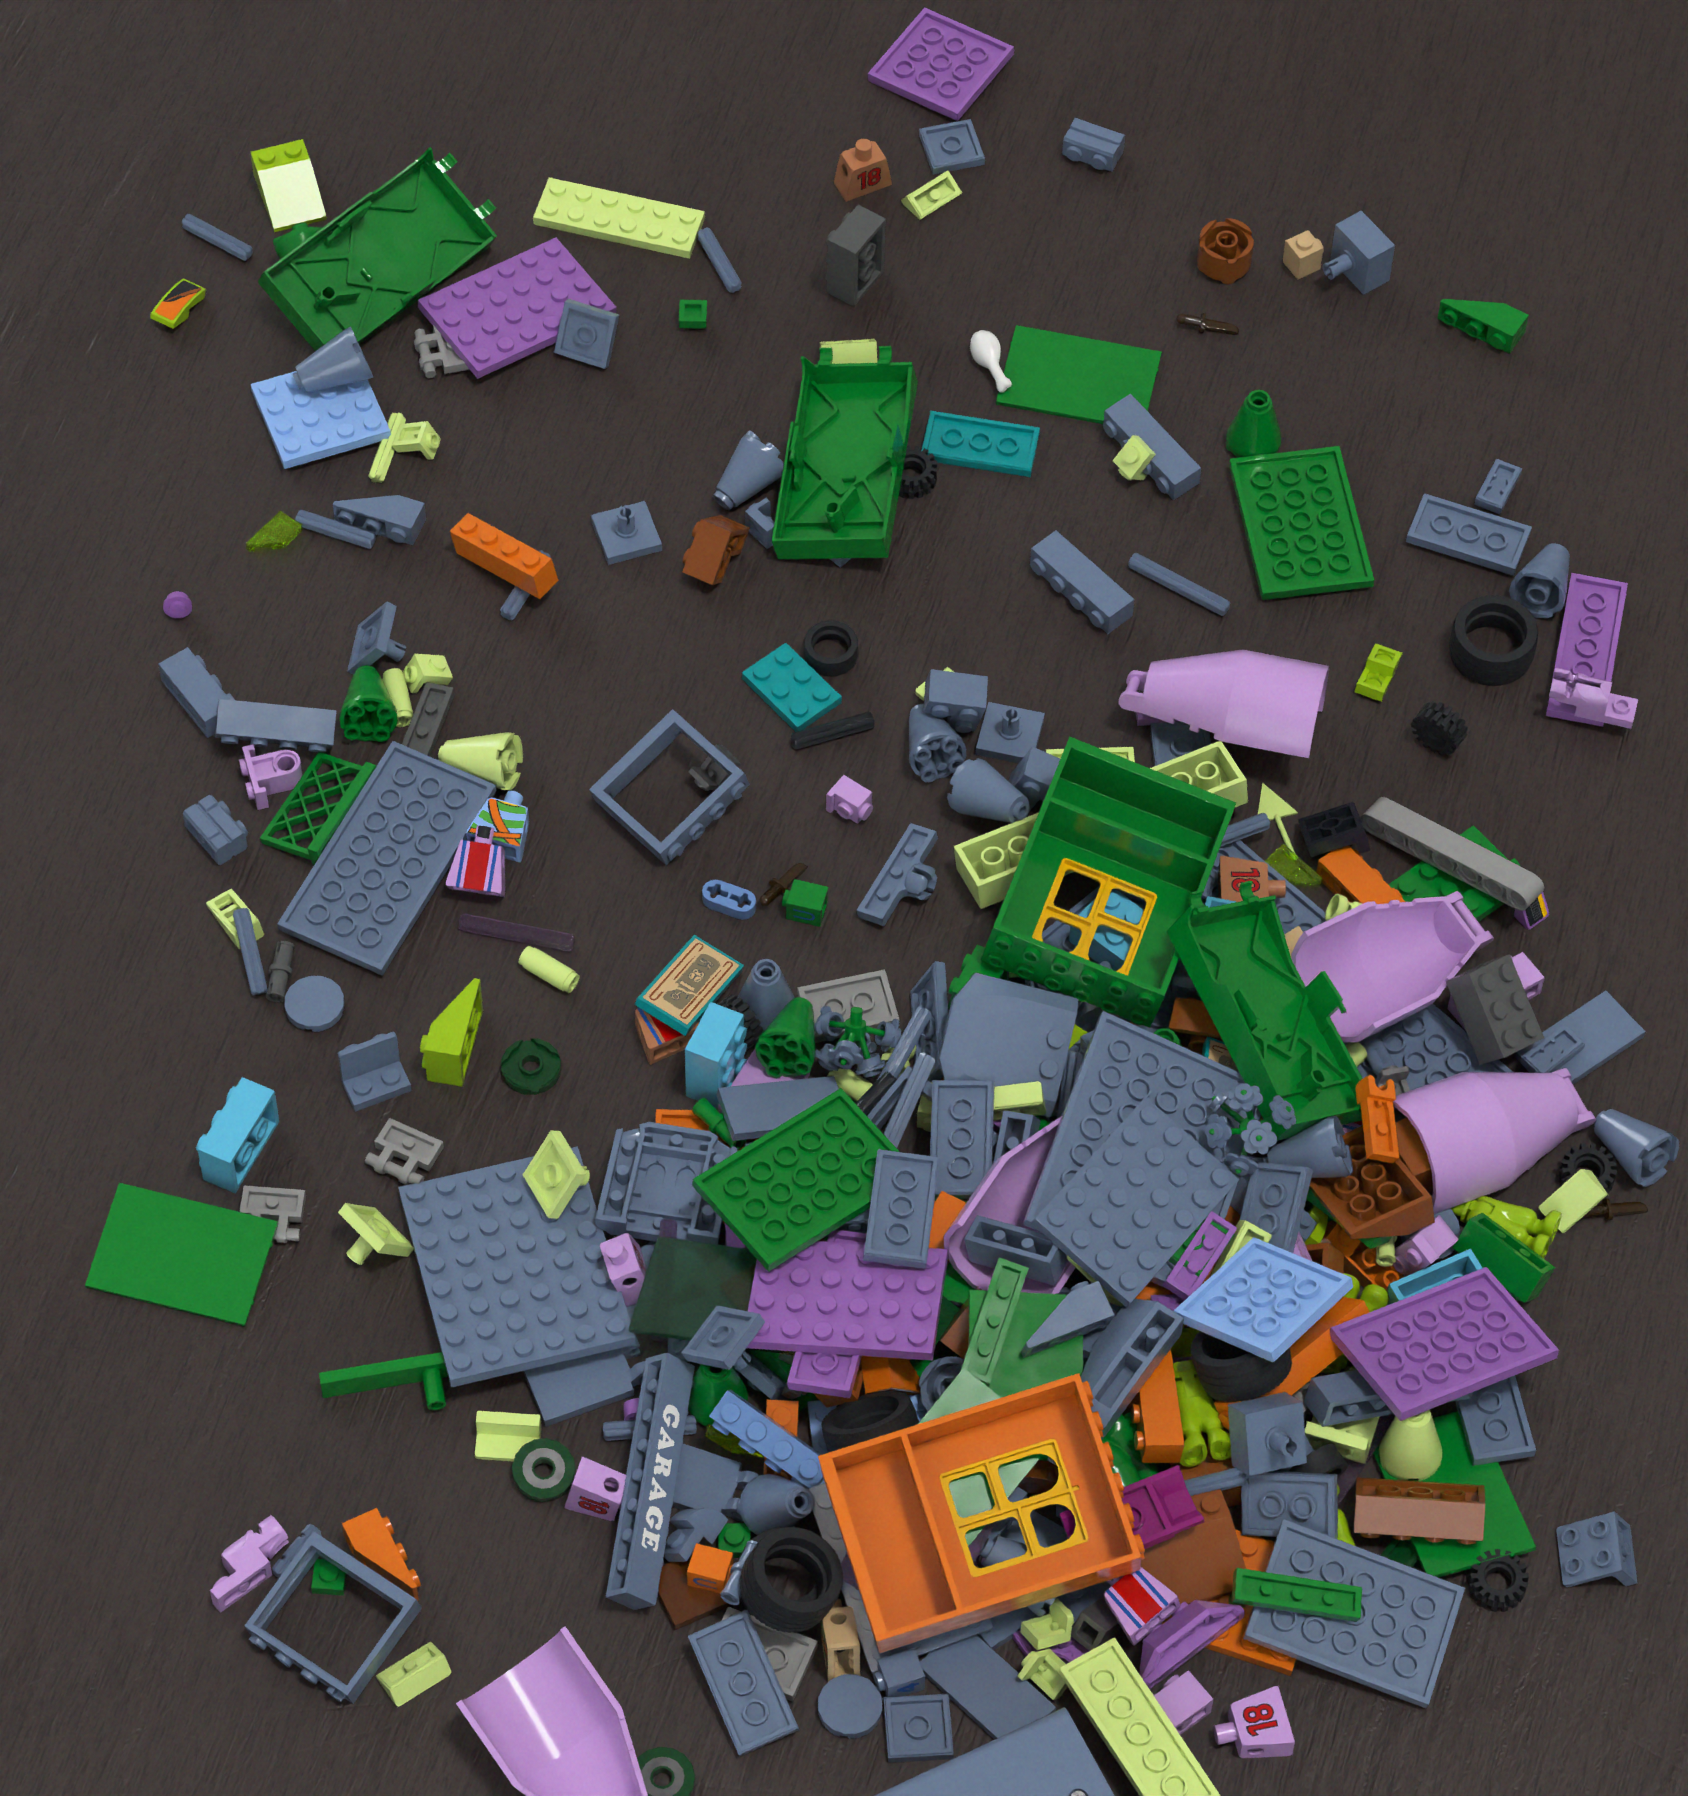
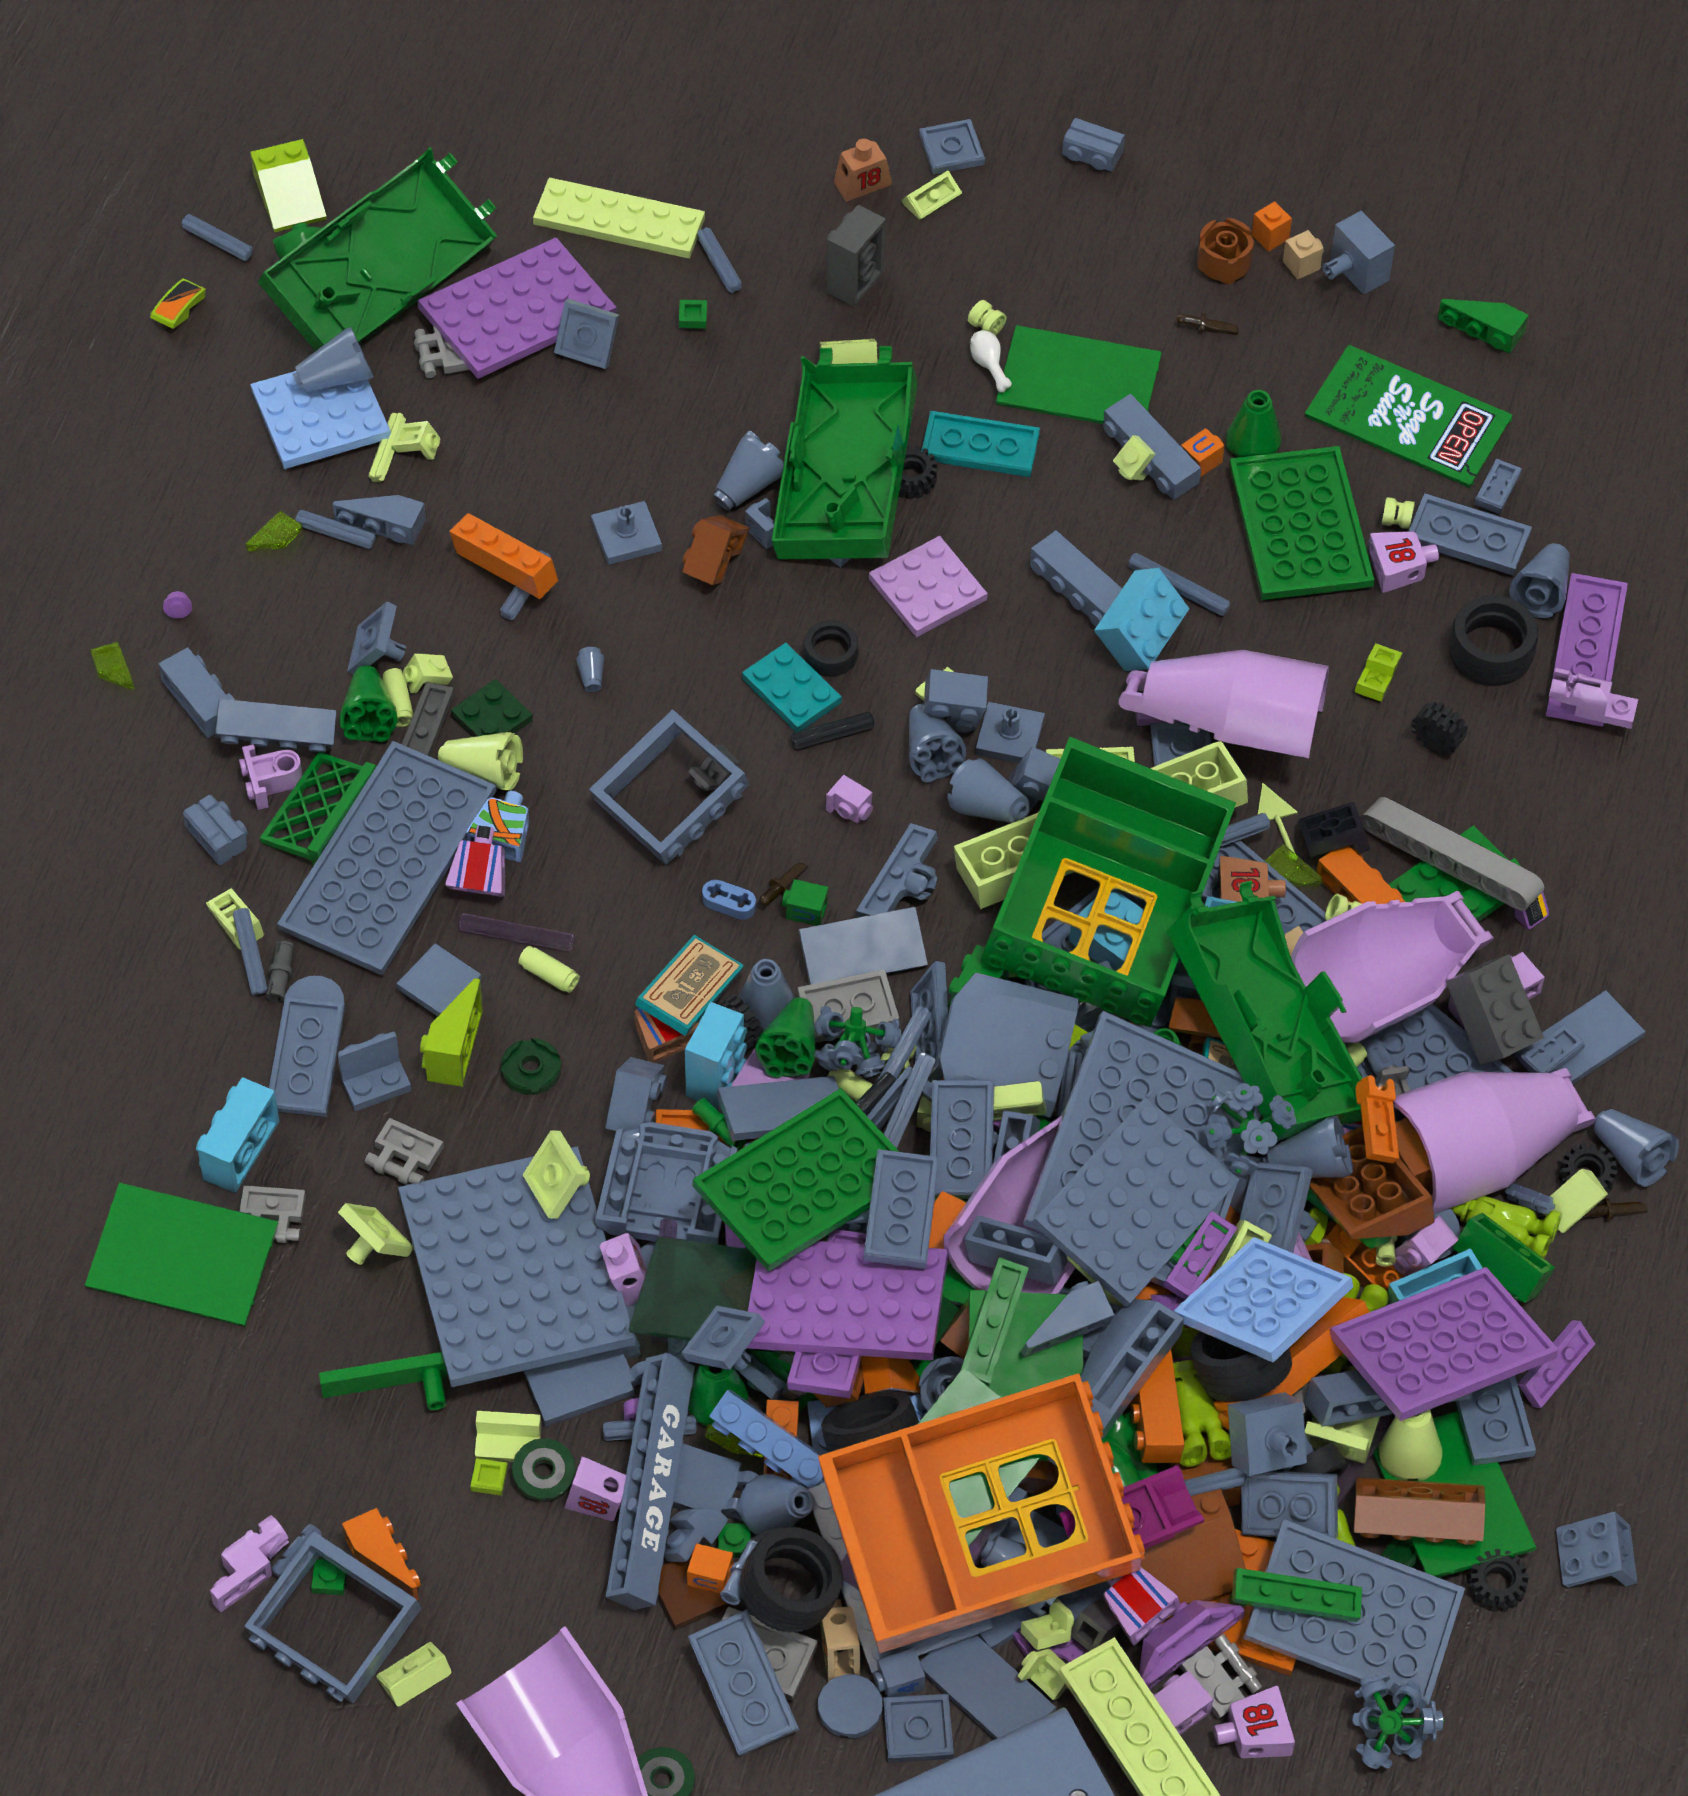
medium lavender plate [868,7,1014,121] -> none
none -> clear neon green tile [90,642,134,689]
none -> sand blue tile [269,996,346,1117]
none -> sand blue tile [397,943,482,1016]
none -> dark green plate [451,679,533,737]
none -> lime tile [470,1458,508,1496]
none -> sand blue cone [576,647,604,692]
none -> sand blue brick [605,1057,667,1132]
none -> sand blue tile [798,907,928,985]
none -> lavender plate [869,536,988,638]
none -> yellowish green wheel [968,300,1006,336]
none -> medium azure brick [1094,568,1190,671]
none -> light grey plate [1179,1634,1263,1720]
none -> orange brick [1181,428,1225,477]
none -> orange brick [1251,201,1292,252]
none -> green piece [1304,345,1513,488]
none -> sand blue plant [1352,1674,1444,1769]
none -> lavender torso [1368,532,1439,593]
none -> yellowish green wheel [1382,497,1415,530]
none -> sand blue axle [1505,1183,1555,1214]
none -> medium lavender plate [1518,1320,1595,1408]

